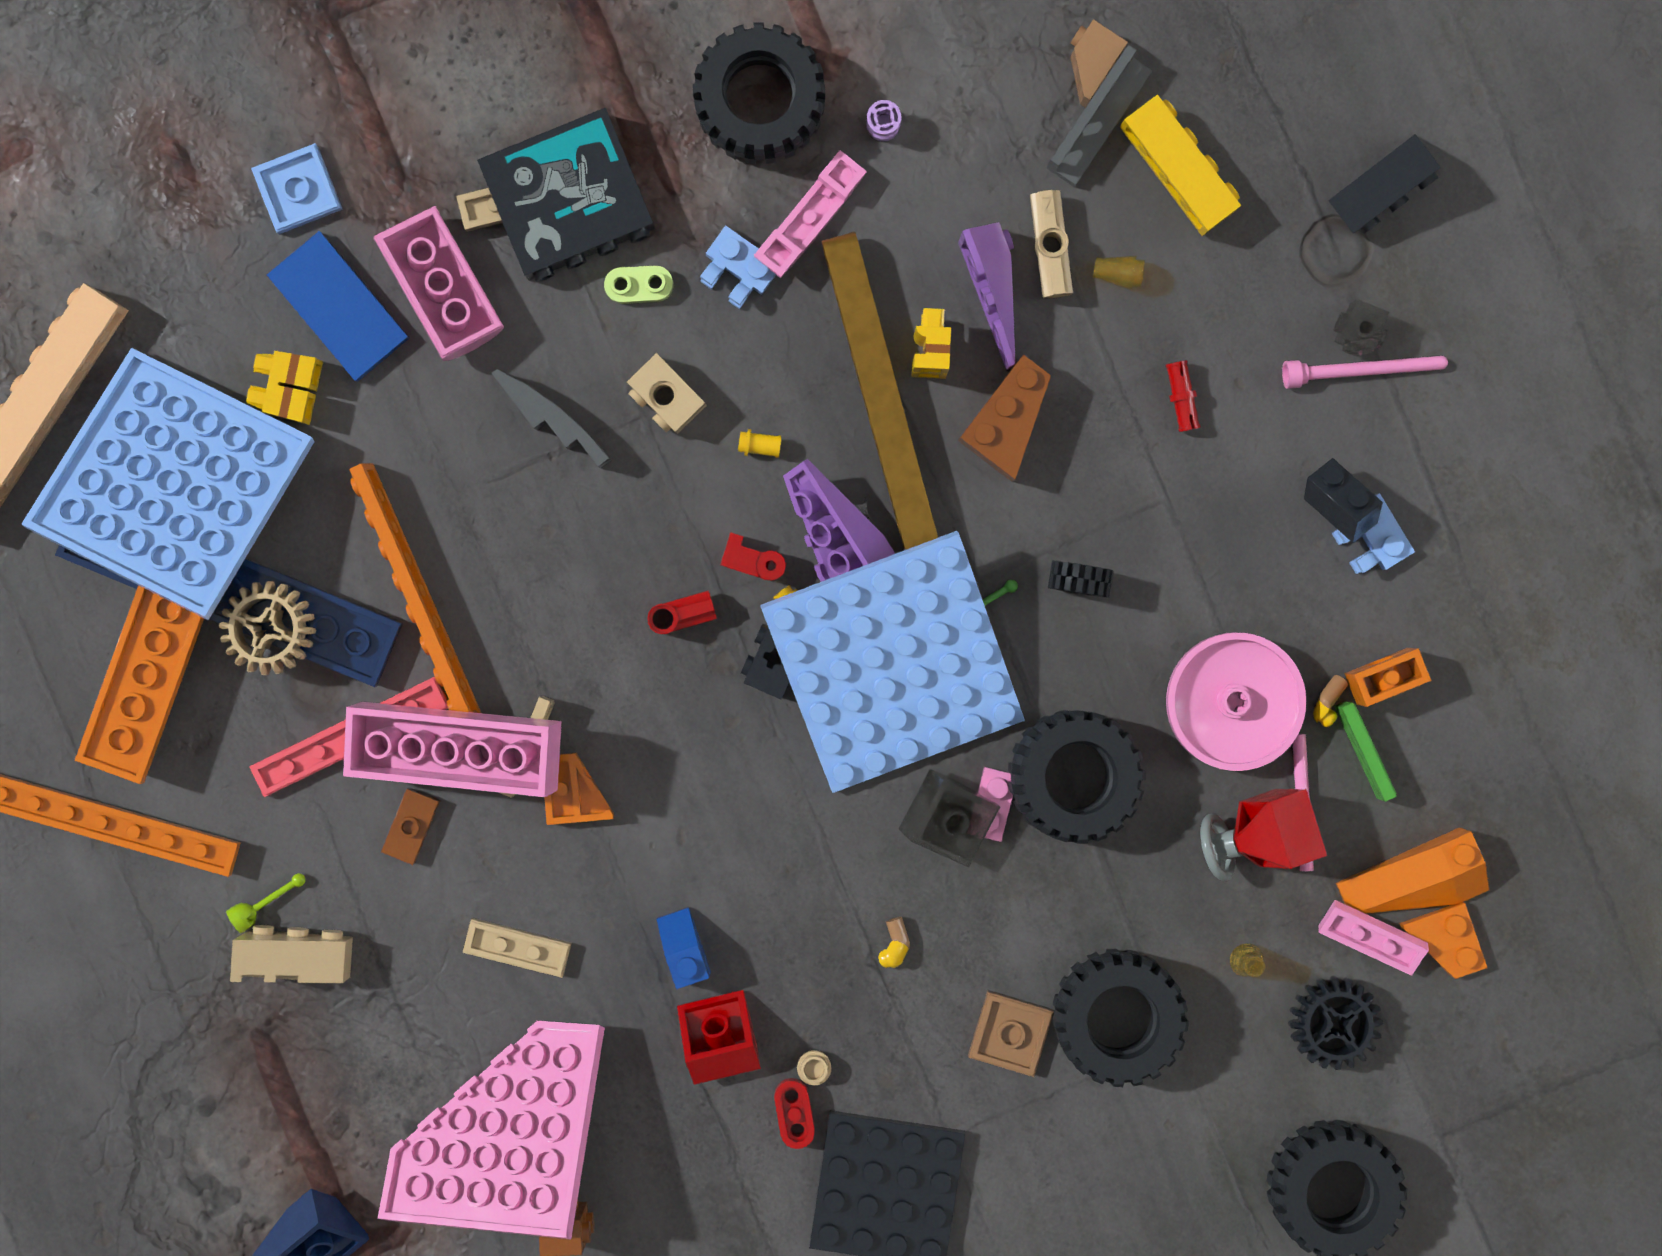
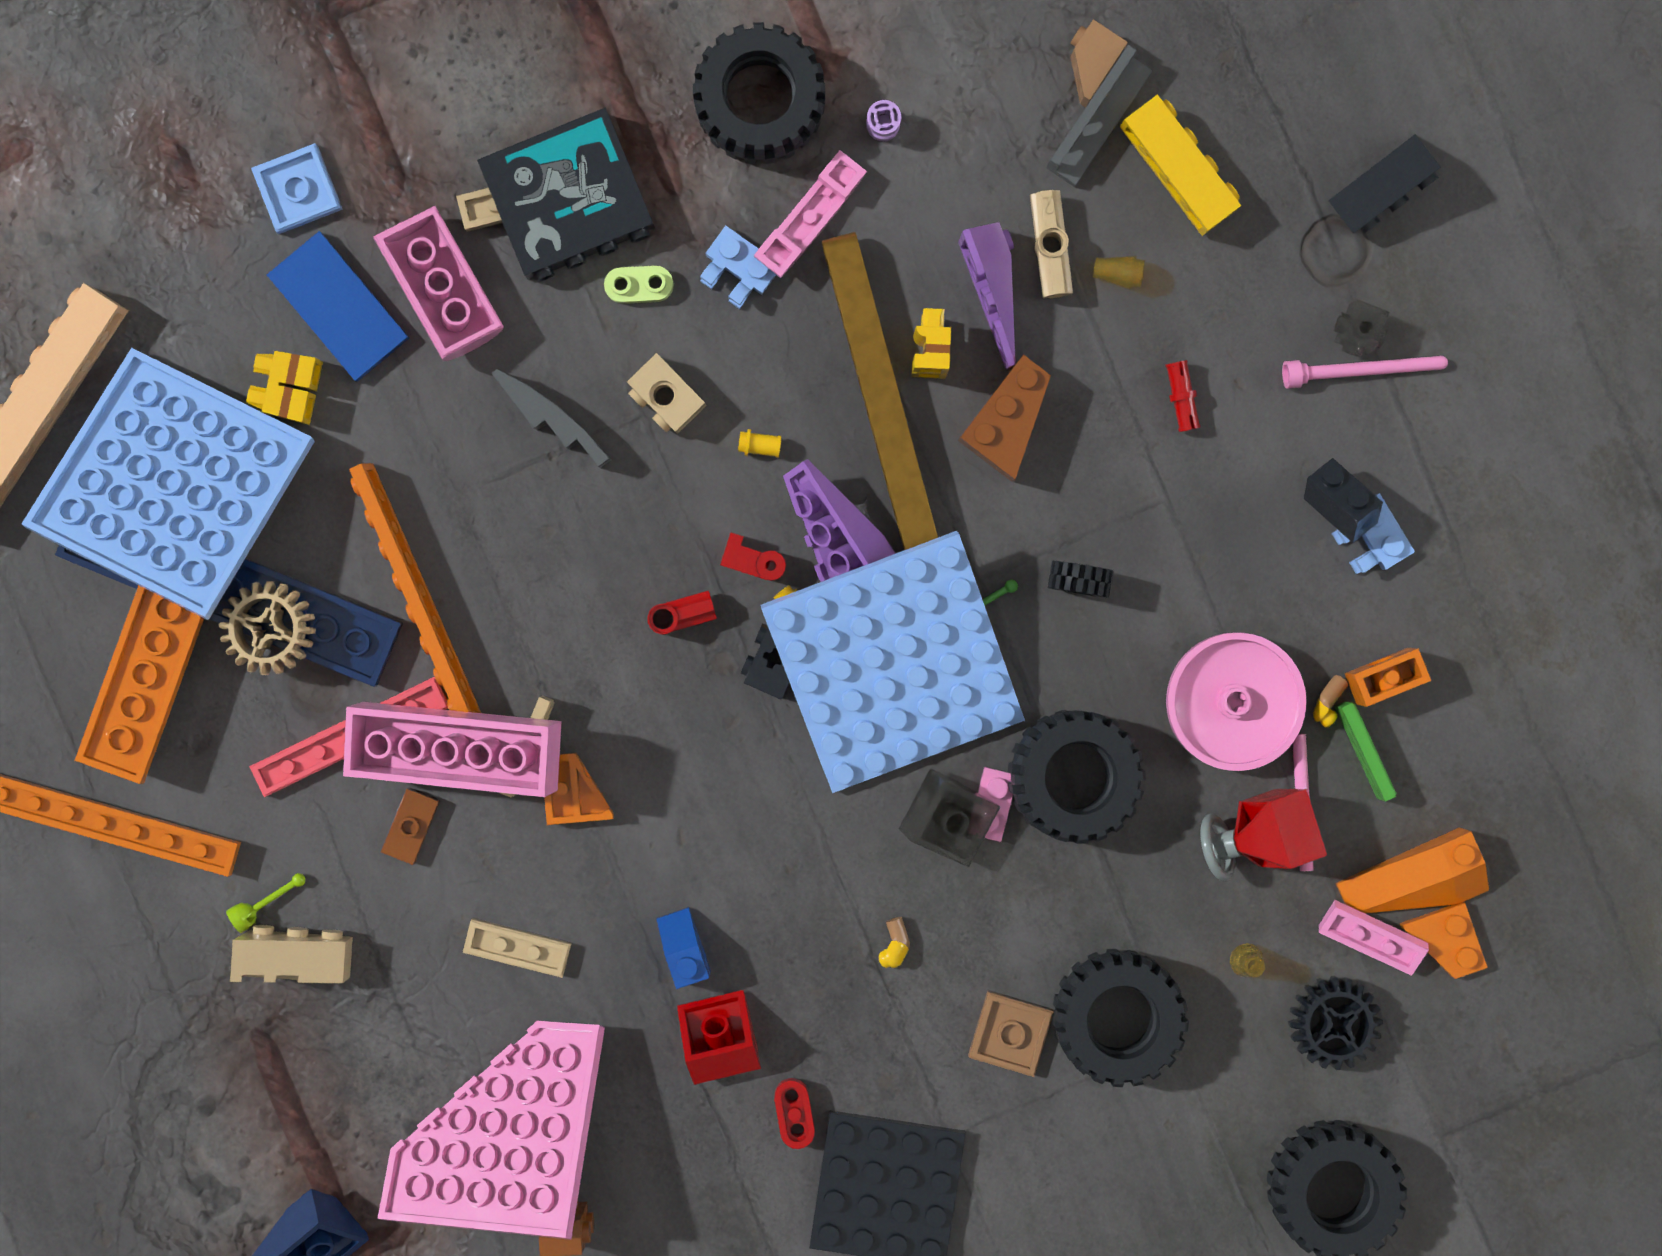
tan plate [797,1050,831,1085] -> none

